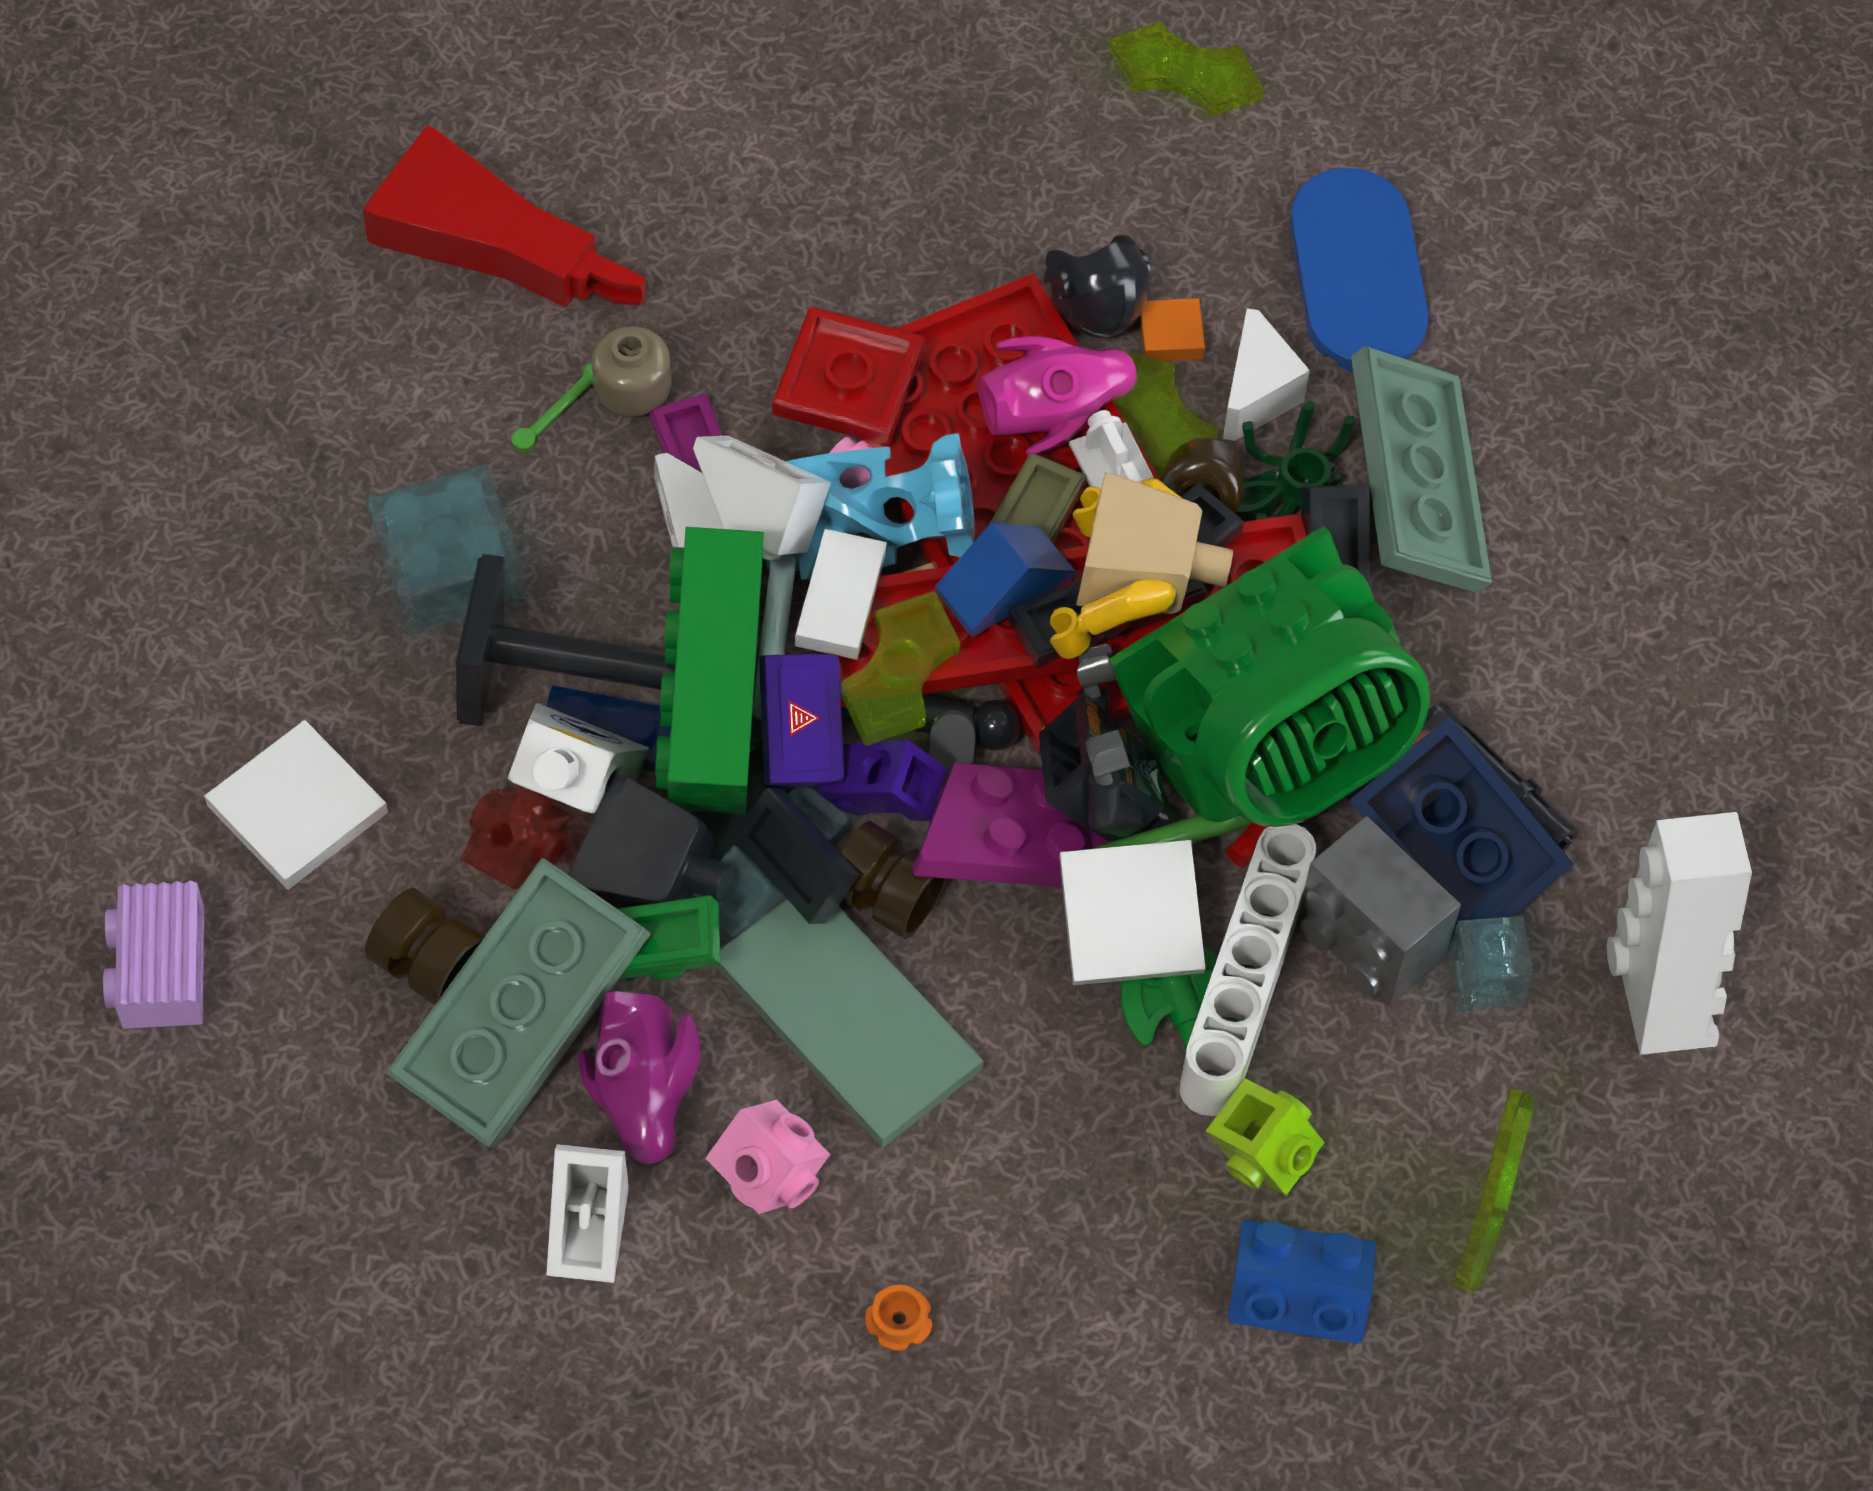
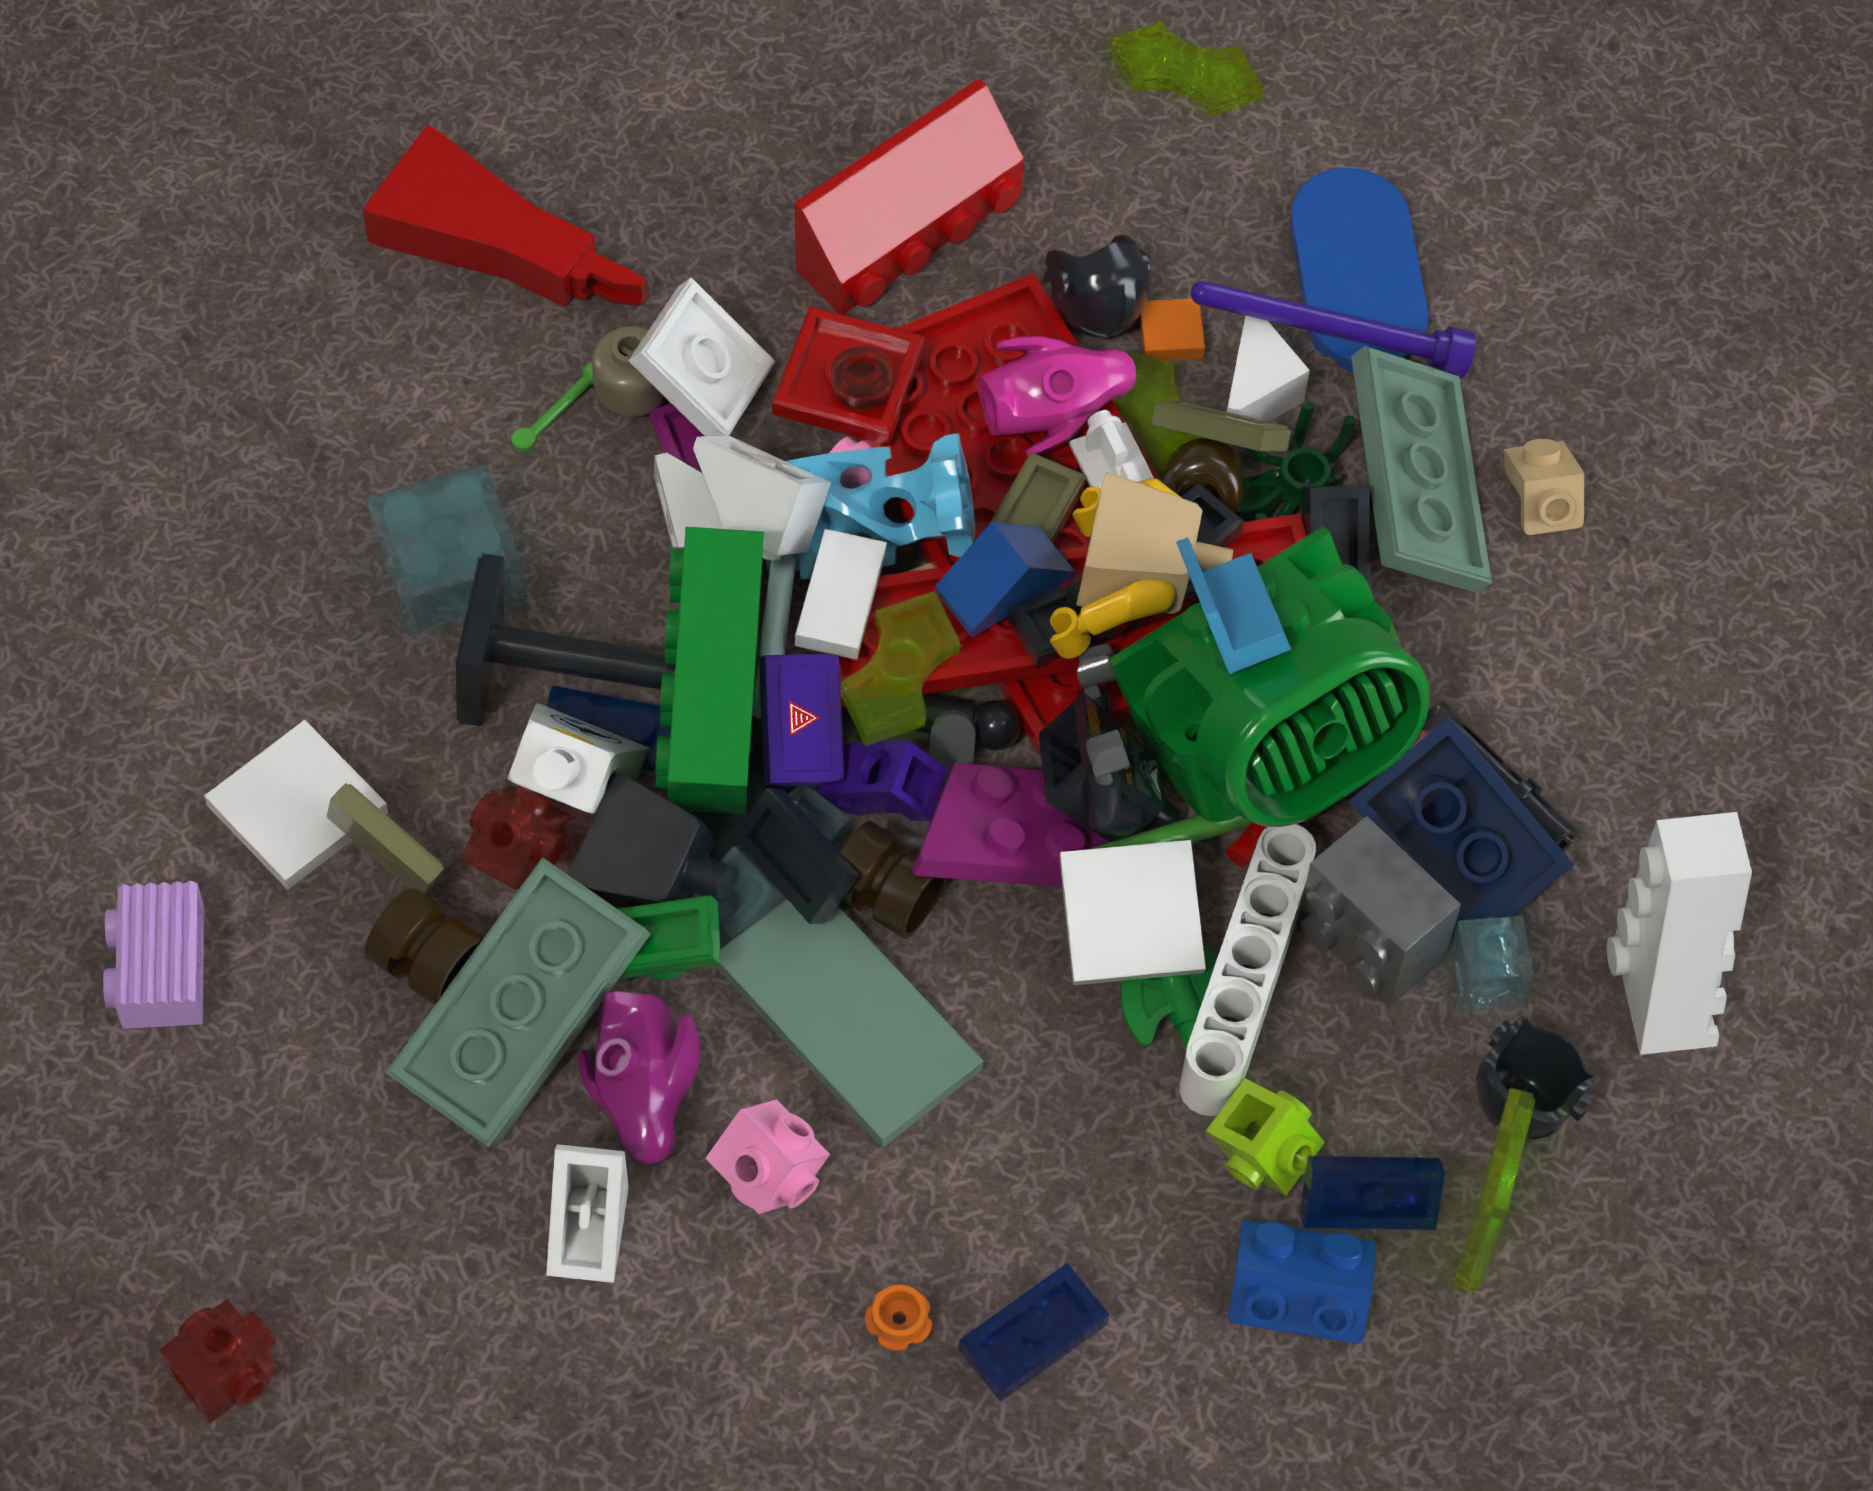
none -> clear red brick [159,1299,277,1424]
none -> olive tile [327,783,444,896]
none -> white tile [628,278,776,436]
none -> slope [794,78,1024,315]
none -> clear red tile [831,347,893,410]
none -> clear blue plate [958,1263,1110,1402]
none -> olive tile [1151,401,1291,451]
none -> dark azure panel [1176,537,1291,674]
none -> dark purple piece [1190,281,1476,379]
none -> clear blue plate [1299,1156,1445,1230]
none -> black cap [1476,1016,1597,1139]
none -> tan bracket [1504,439,1584,535]

